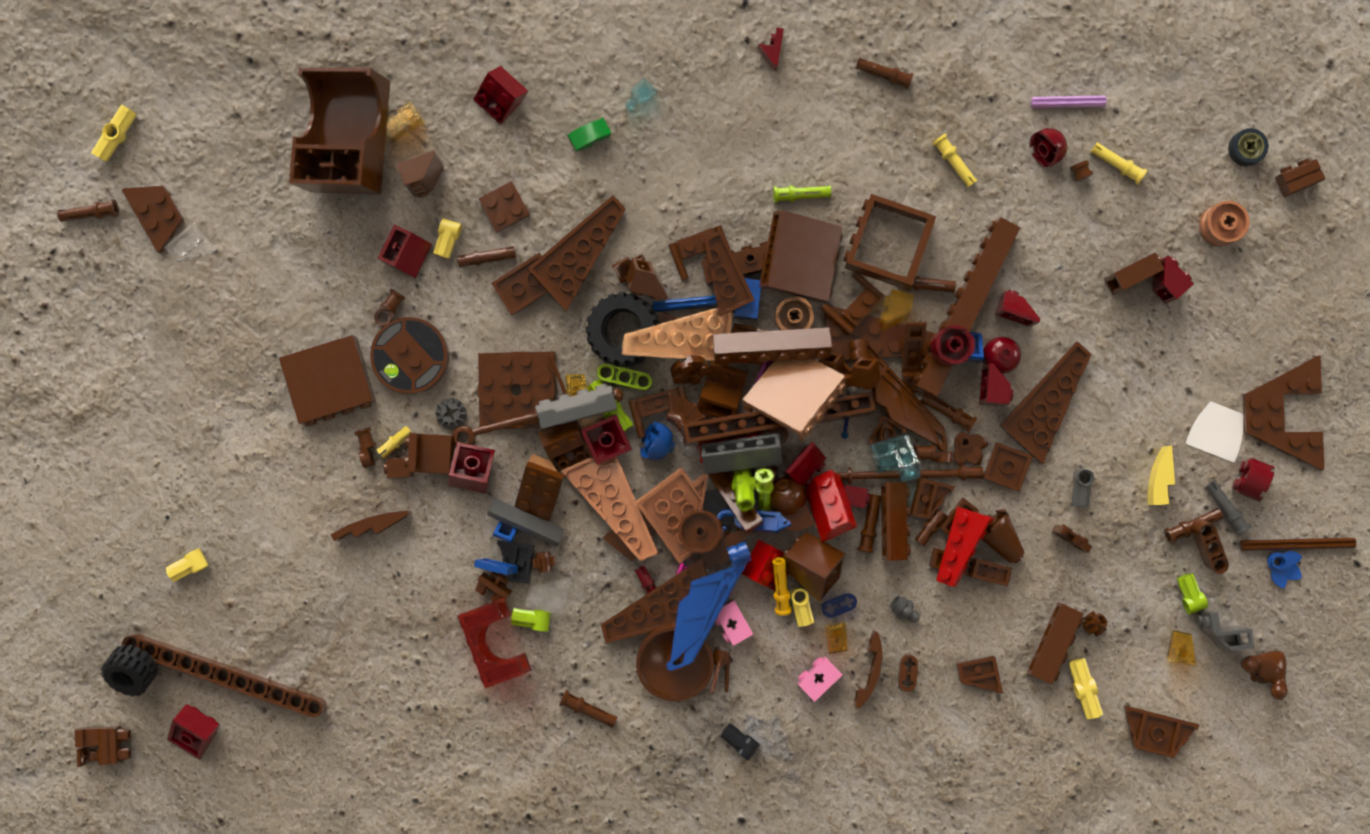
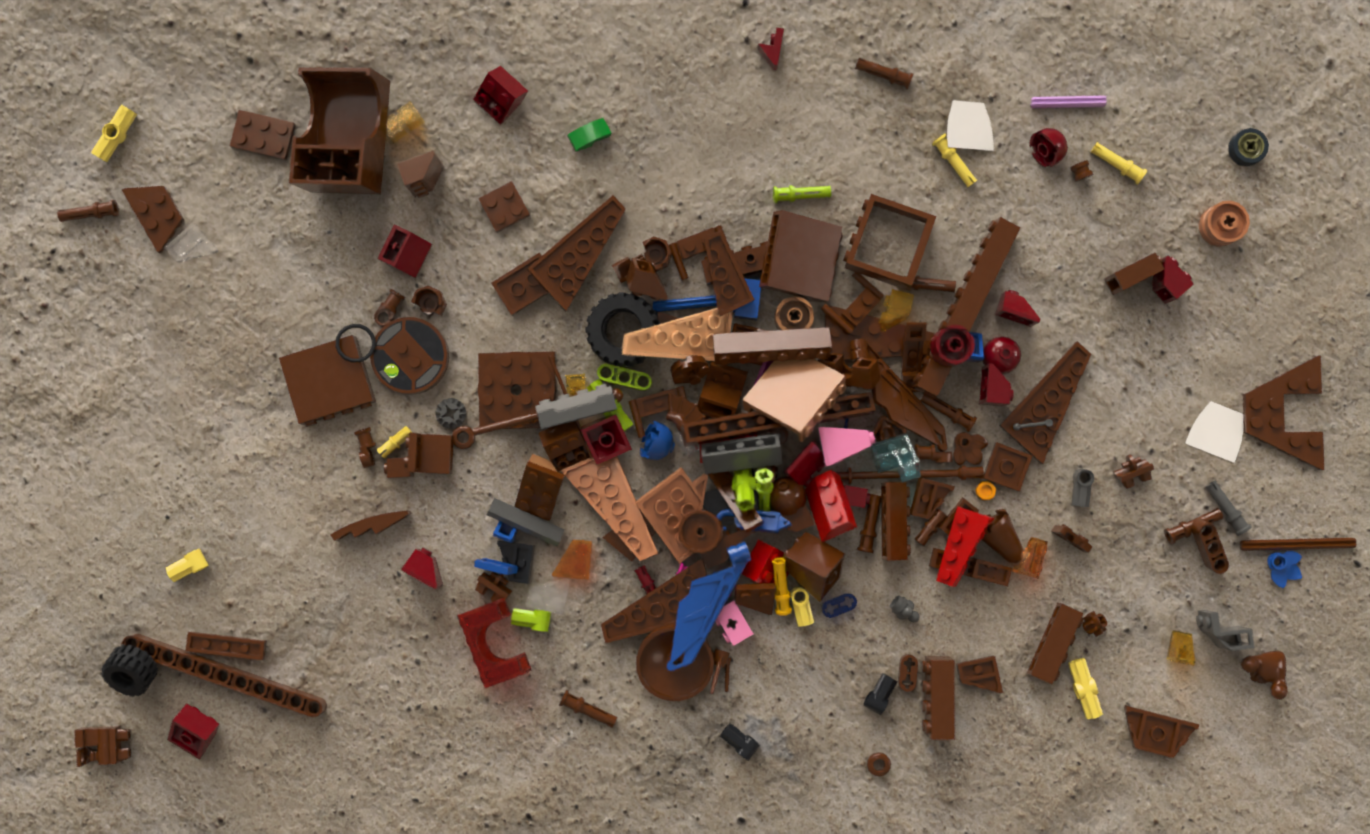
light yellow piece [433,218,462,259] -> none
dark red slope [448,442,495,494] -> none
reddish brown pin [457,246,516,268] -> none
reddish brown gear [532,551,557,573] -> none
clear light blue plate [625,78,657,112] -> none
bright pink brick [797,656,842,702] -> none
clear yellow slope [823,621,848,654] -> none
reddish brown slope [853,630,882,708] -> none
light yellow slope [1148,446,1175,505] -> none
lime piece [1176,573,1208,615] -> none
dark red brick [1232,457,1275,502] -> none
reddish brown brick [1275,158,1325,197] -> none
none -> reddish brown plate [185,631,267,660]
none -> reddish brown plate [230,110,296,161]
none -> black piece [335,324,376,363]
none -> dark red slope [401,547,443,589]
none -> reddish brown hair [411,286,447,316]
none -> clear orange wing [552,539,593,580]
none -> reddish brown hair [643,237,672,272]
none -> reddish brown wing [734,583,776,615]
none -> bright pink slope [818,427,876,466]
none -> black piece [863,673,898,715]
none -> reddish brown piece [867,752,891,777]
none -> reddish brown brick [922,656,955,740]
none -> white sticker [947,100,994,151]
none -> light orange tile [976,481,996,500]
none -> clear orange wing [1012,537,1048,579]
none -> dark grey hinge [1013,419,1053,431]
none -> reddish brown hips [1113,454,1154,489]

